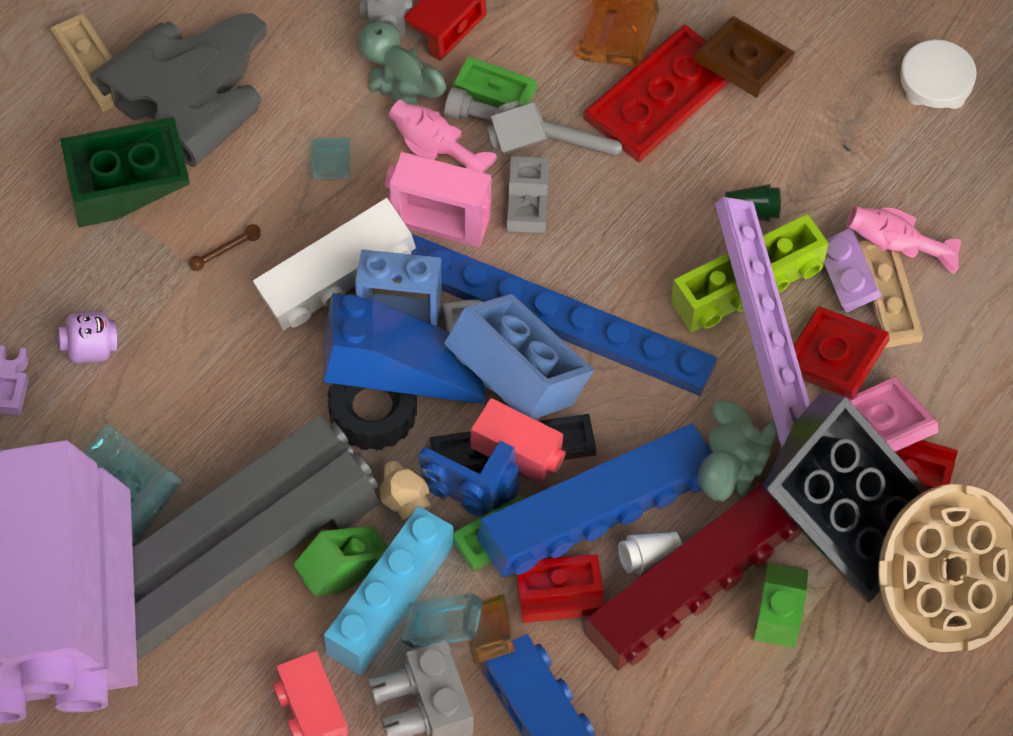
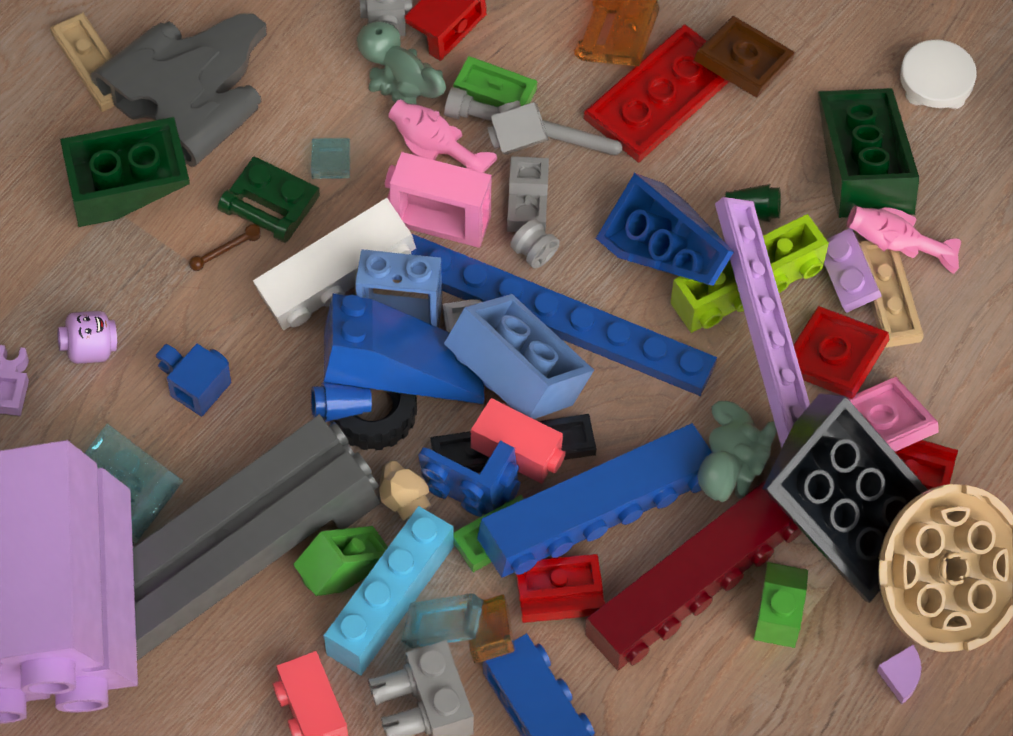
white cone [618,531,682,575] -> none
none -> blue brick [156,343,232,417]
none -> dark green plate [218,156,320,243]
none -> blue cone [311,382,372,422]
none -> light grey wheel [510,219,560,269]
none -> blue wedge [596,173,734,286]
none -> dark green slope [818,88,920,218]
none -> lavender tile [877,645,921,704]

